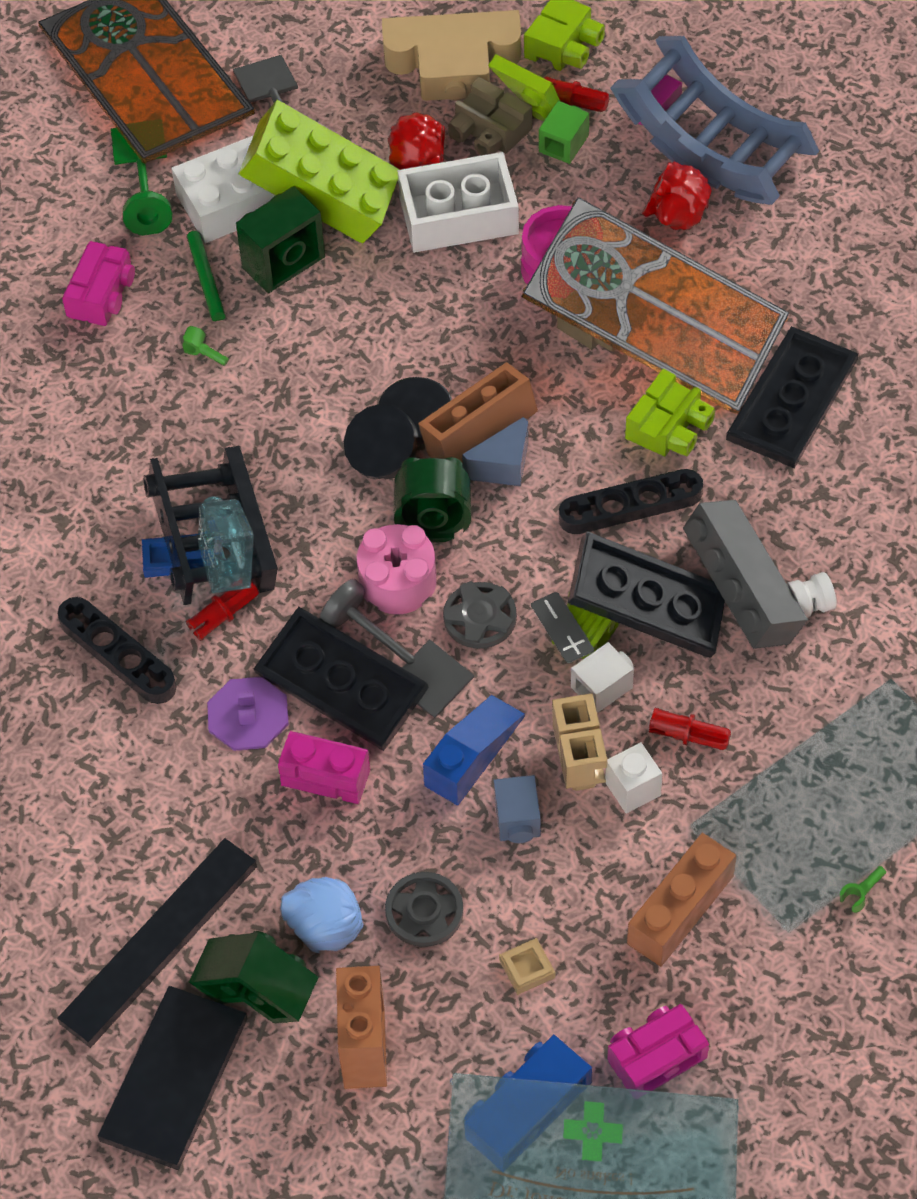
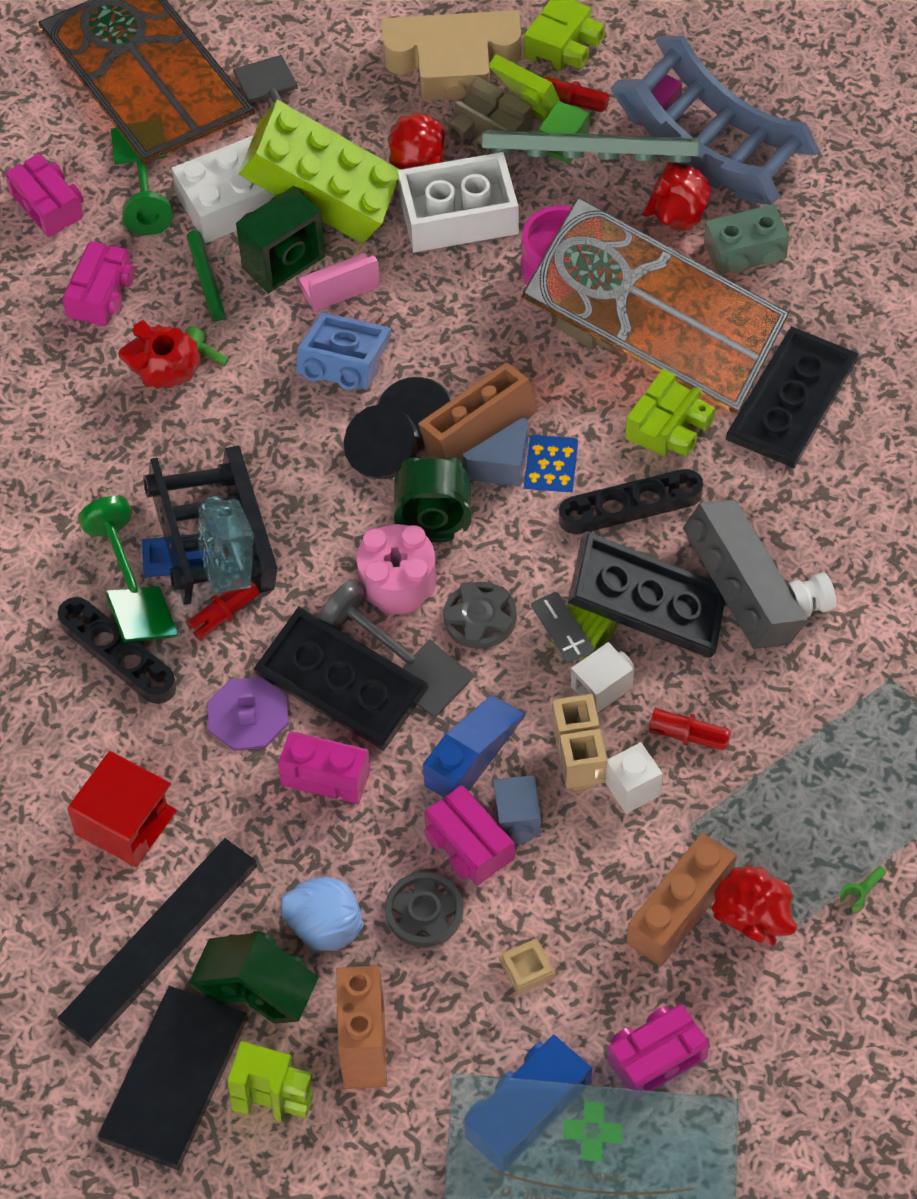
none -> dark pink brick [5,154,84,237]
none -> red piece [68,750,177,867]
none -> green piece [78,496,178,642]
none -> red animal [118,320,201,389]
none -> lime hips [227,1041,314,1123]
none -> medium blue plate [296,312,391,390]
none -> bright pink panel [299,253,380,312]
none -> dark pink brick [424,786,515,886]
none -> sand green plate [482,130,700,162]
none -> blue sticker [524,435,578,493]
none -> sand green brick [704,204,789,275]
none -> red animal [712,864,797,946]

